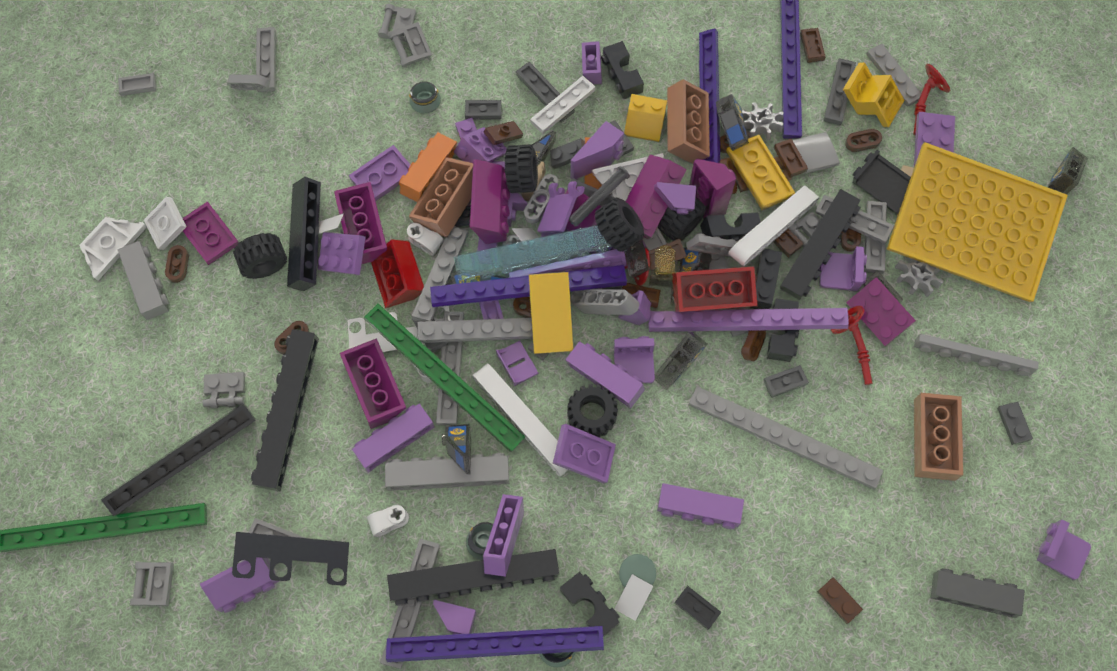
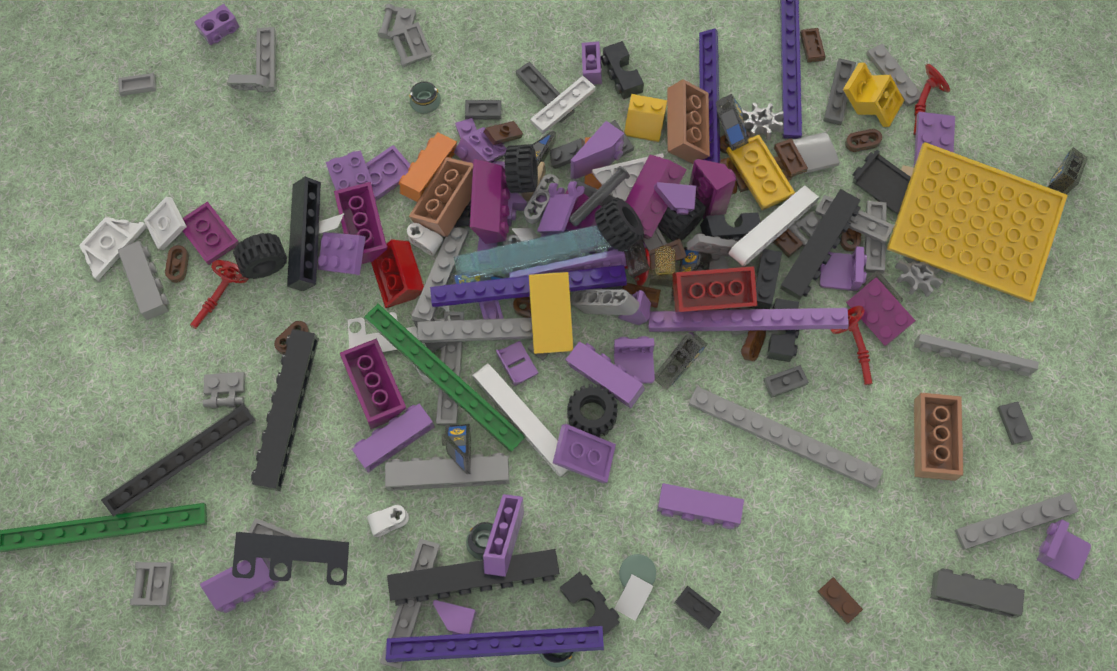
none -> red dish [190,260,249,329]
none -> medium lavender brick [194,4,239,46]
none -> medium lavender bracket [325,150,373,190]
none -> light grey plate [955,492,1079,550]

